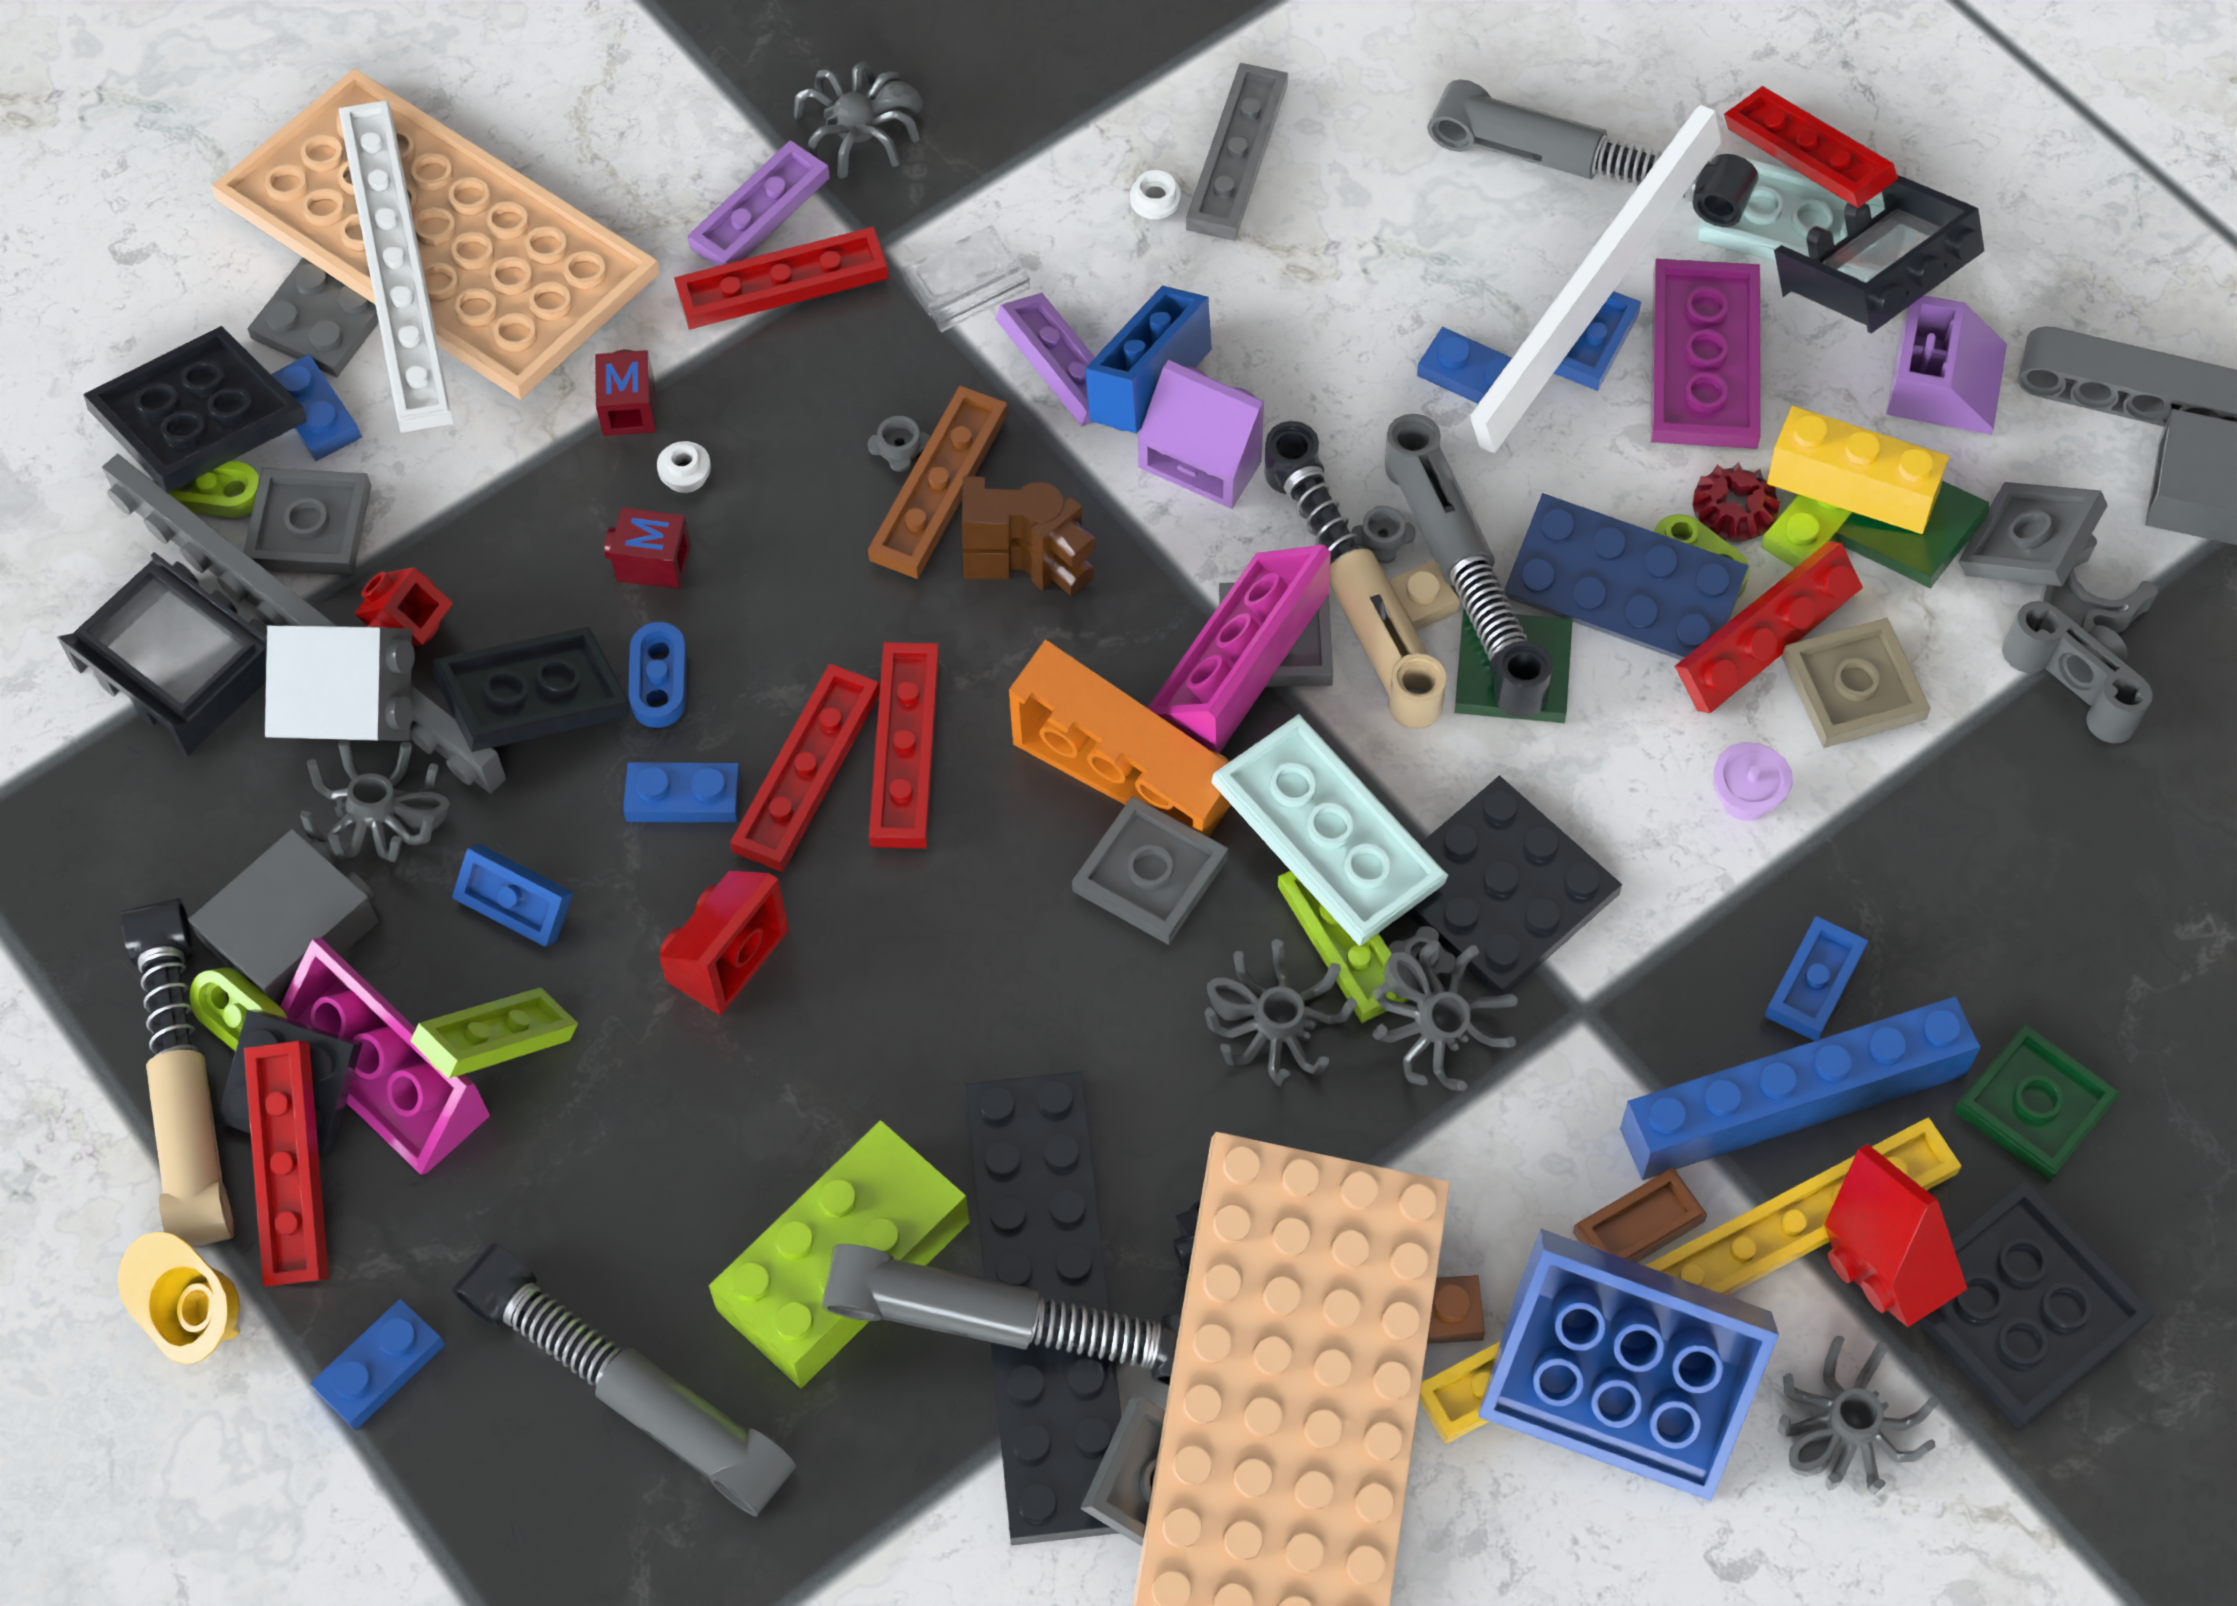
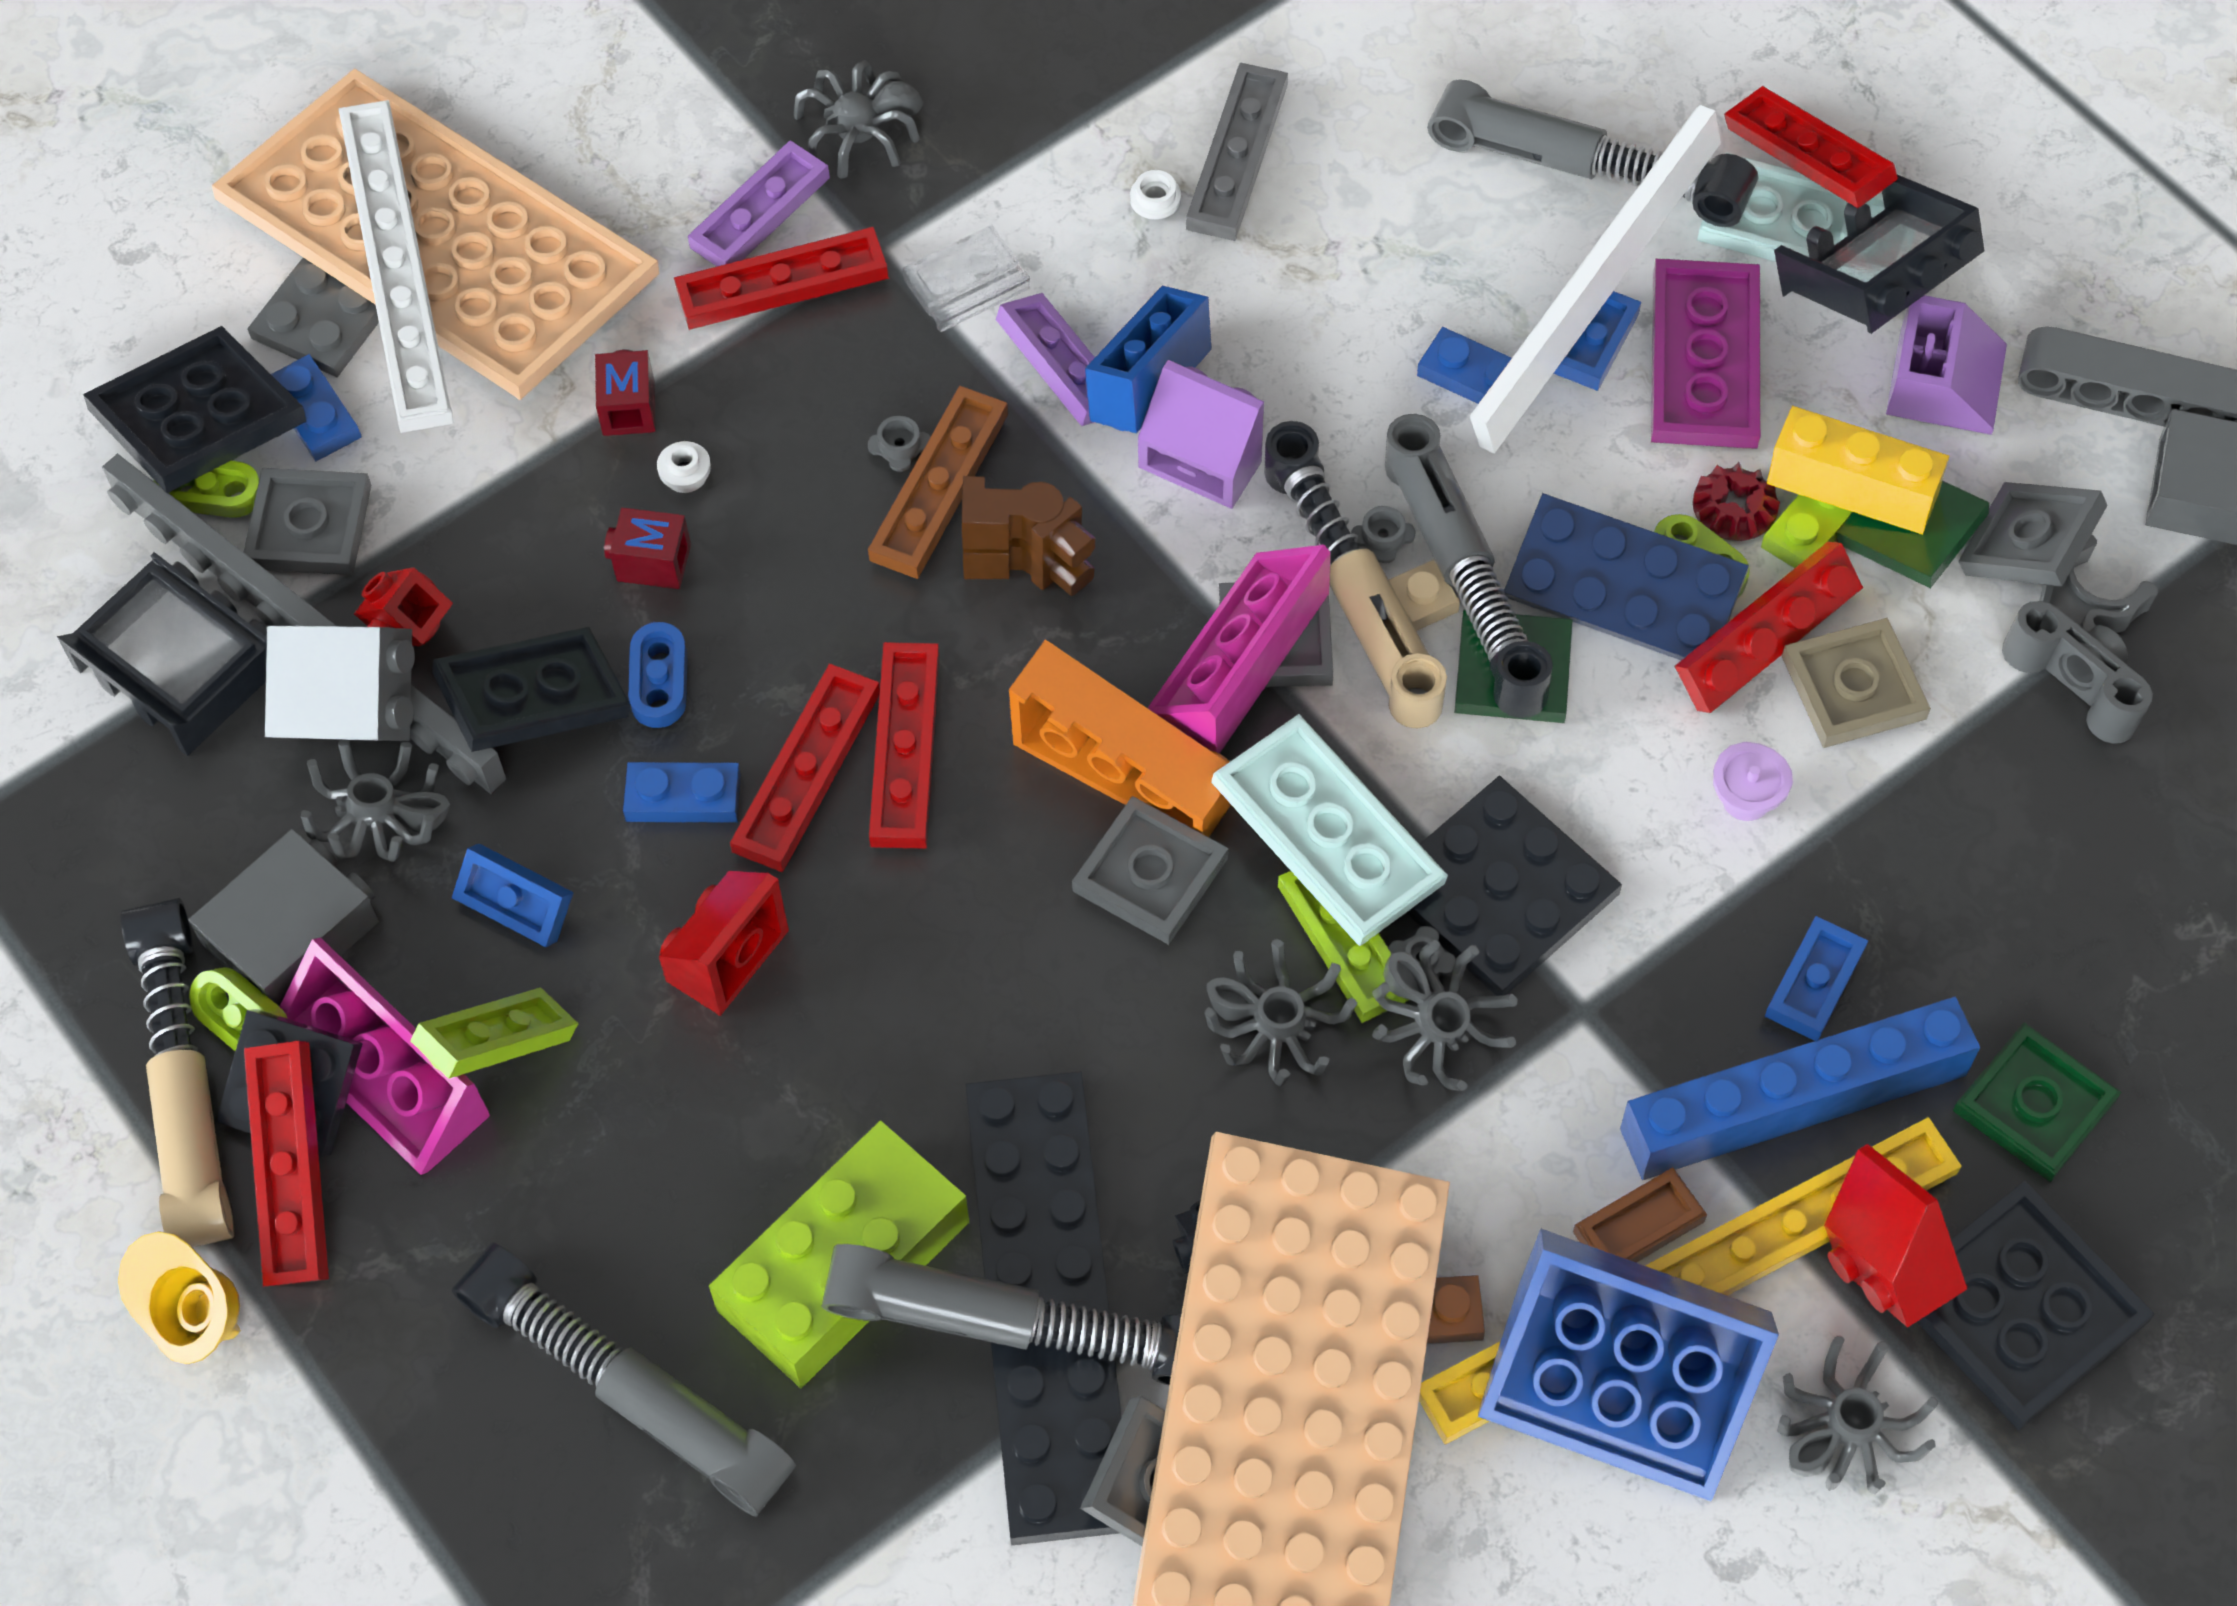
blue plate [310,1299,445,1431] -> none

